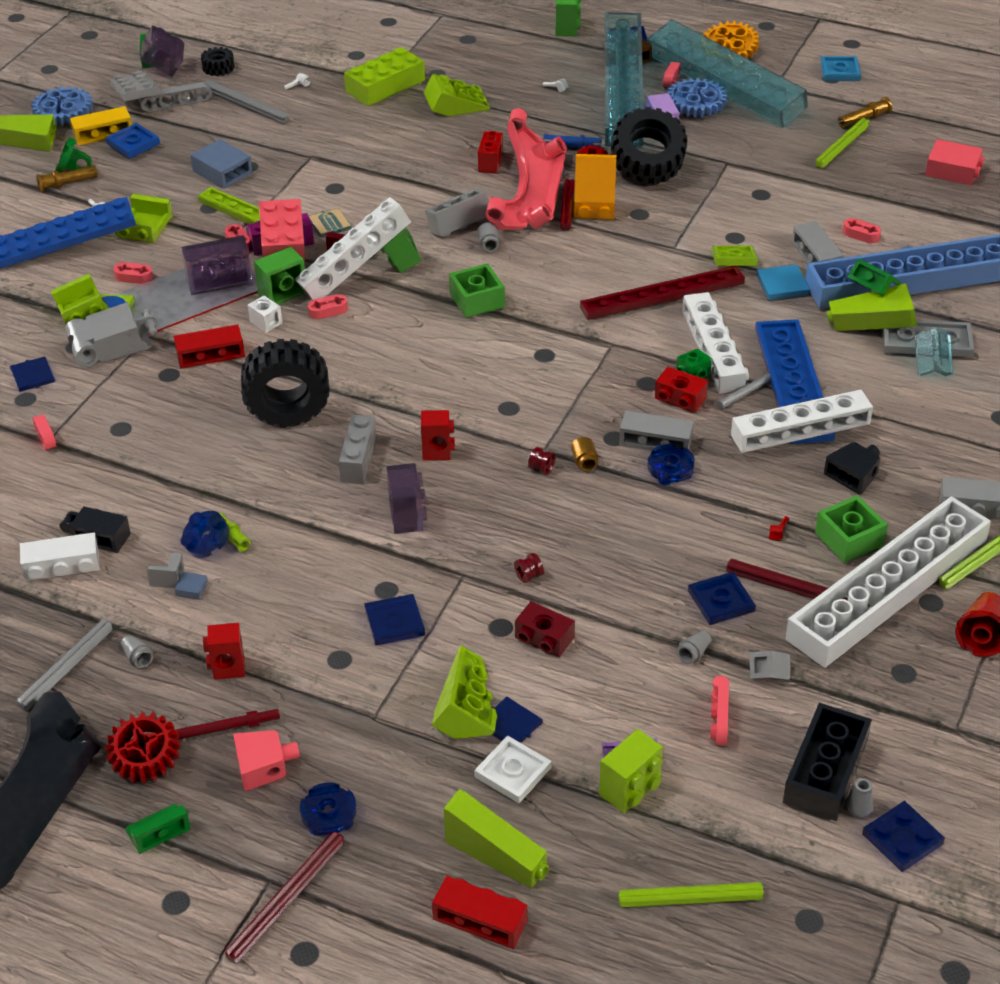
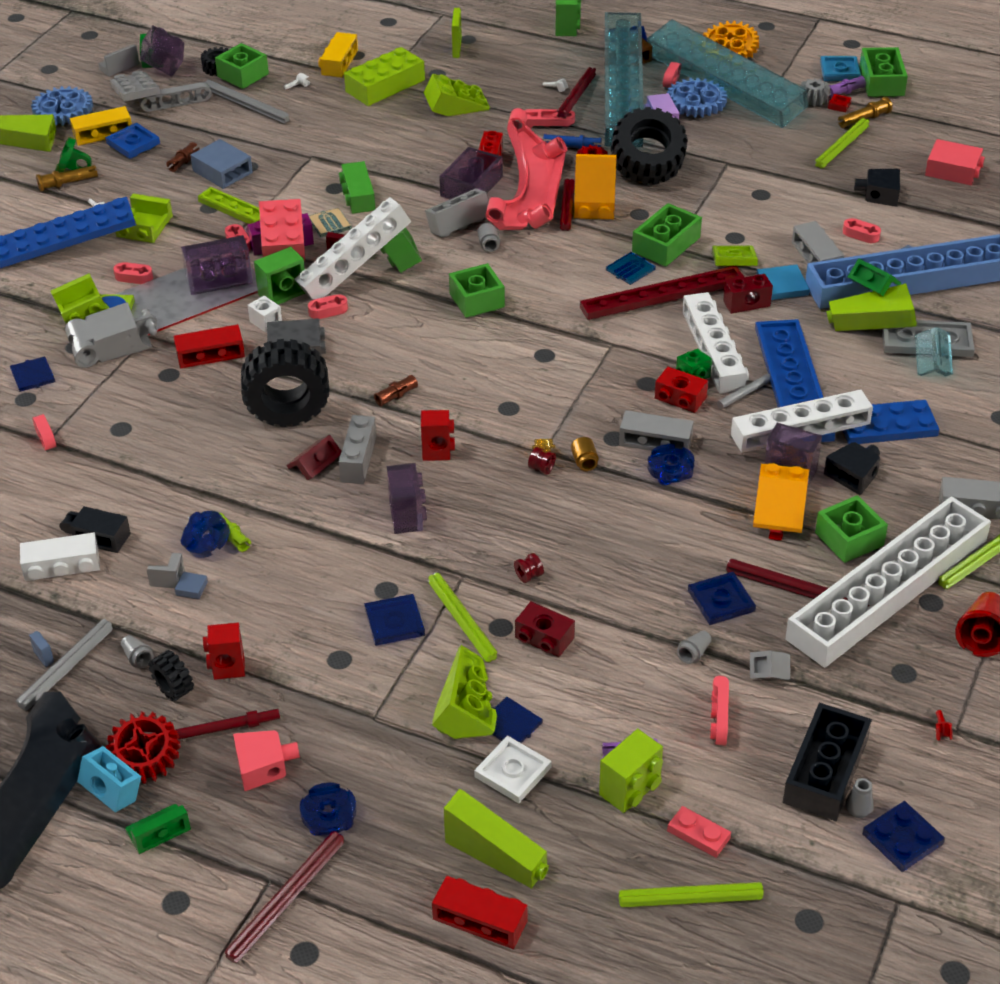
none -> sand blue tile [29,631,54,667]
none -> medium azure brick [77,746,141,812]
none -> light grey panel [98,44,140,77]
none -> black tyre [148,650,194,702]
none -> copper pin [166,142,199,172]
none -> bright green brick [215,43,269,89]
none -> flat silver panel [267,319,326,356]
none -> dark red panel [286,434,342,480]
none -> yellow brick [318,32,358,78]
none -> bright green brick [339,161,375,214]
none -> copper pin [374,375,418,406]
none -> lime axle [428,572,497,663]
none -> clear purple brick [439,147,503,200]
none -> lime tile [452,8,462,58]
none -> coral plate [524,109,575,129]
none -> clear yellow plate [532,439,555,453]
none -> dark red axle [557,67,596,118]
none -> piece [606,252,656,285]
none -> bright green brick [632,203,702,267]
none -> coral plate [667,806,731,858]
none -> dark red brick [723,274,773,314]
none -> light orange slope [753,463,809,533]
none -> clear purple brick [765,422,822,488]
none -> light grey gear [798,78,830,107]
none -> red tile [828,94,852,113]
none -> medium lavender pin [829,76,866,97]
none -> blue plate [843,400,940,444]
none -> black torso [854,169,900,207]
none -> bright green brick [859,47,908,97]
none -> red hand [936,710,953,741]

